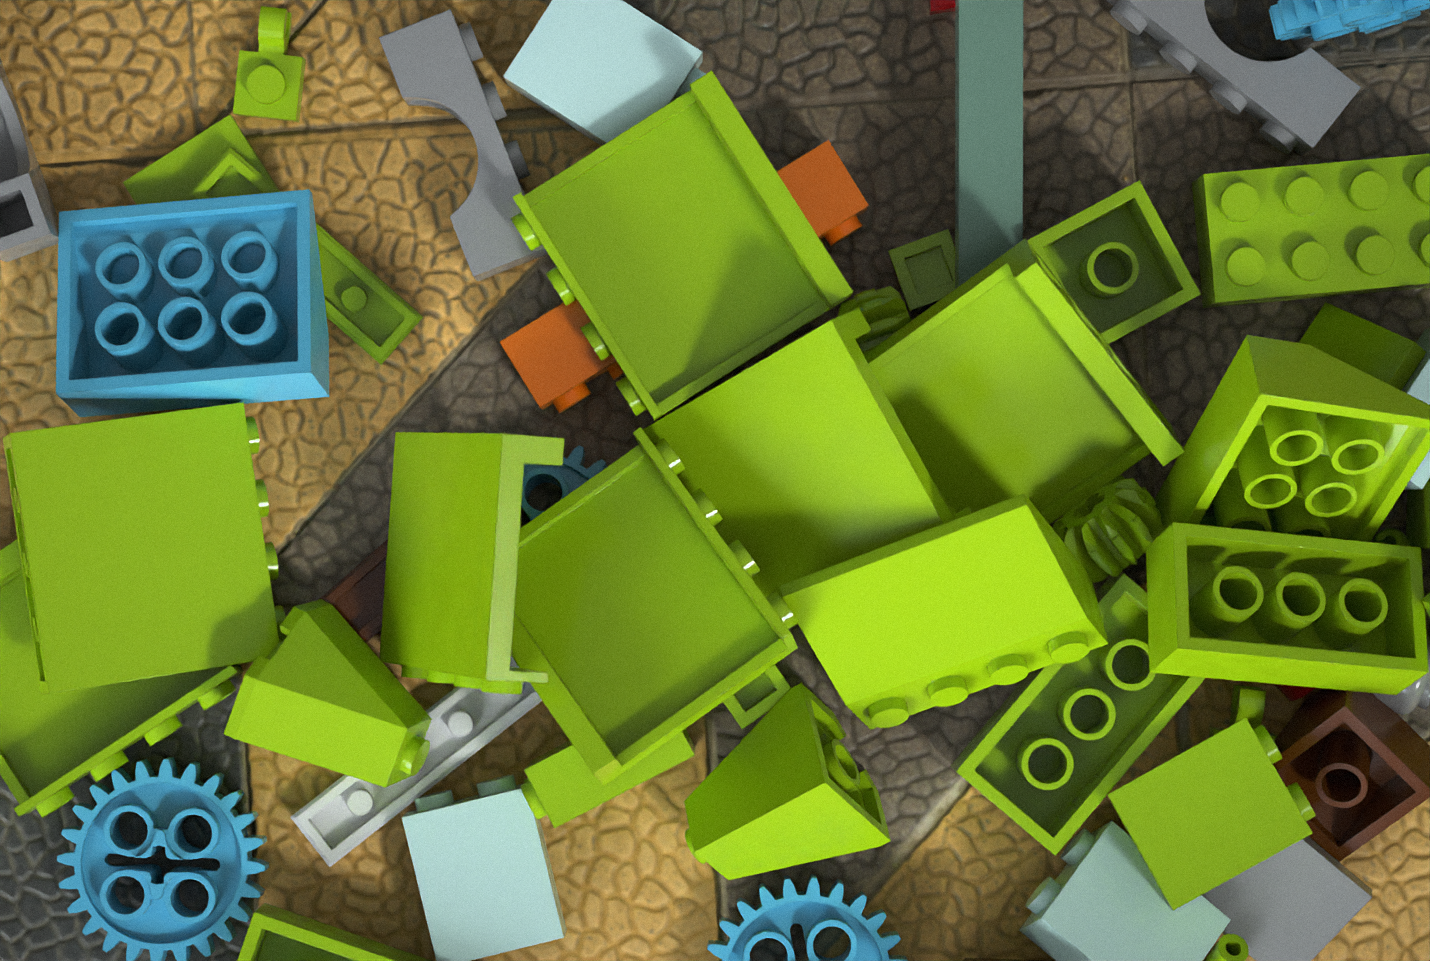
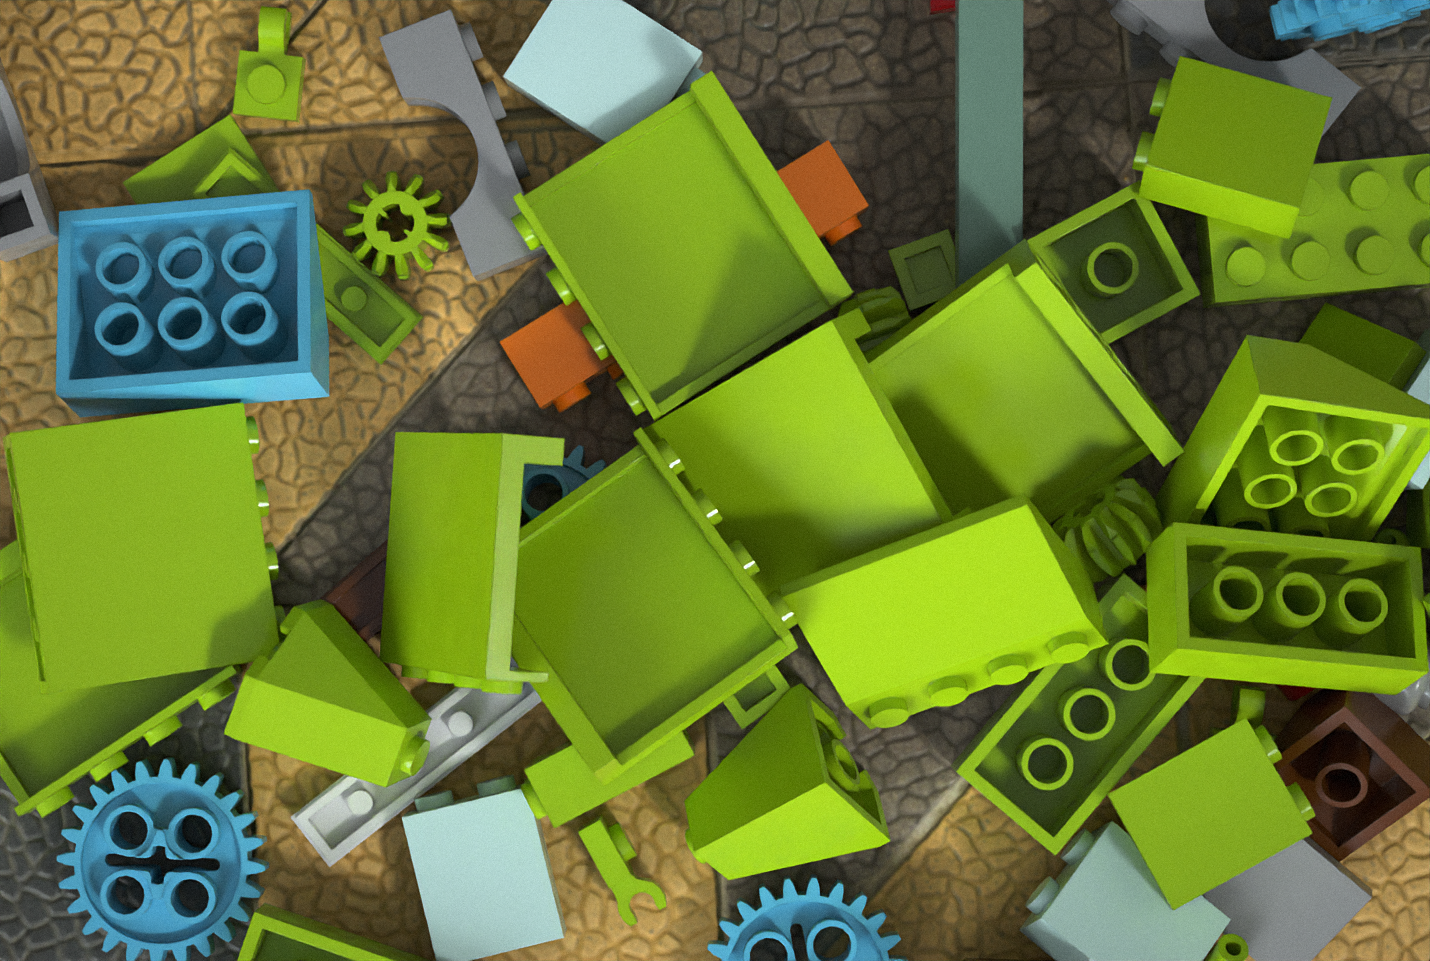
none -> lime gear [343,171,453,281]
none -> lime plate [578,814,667,926]
none -> lime brick [1132,56,1332,239]

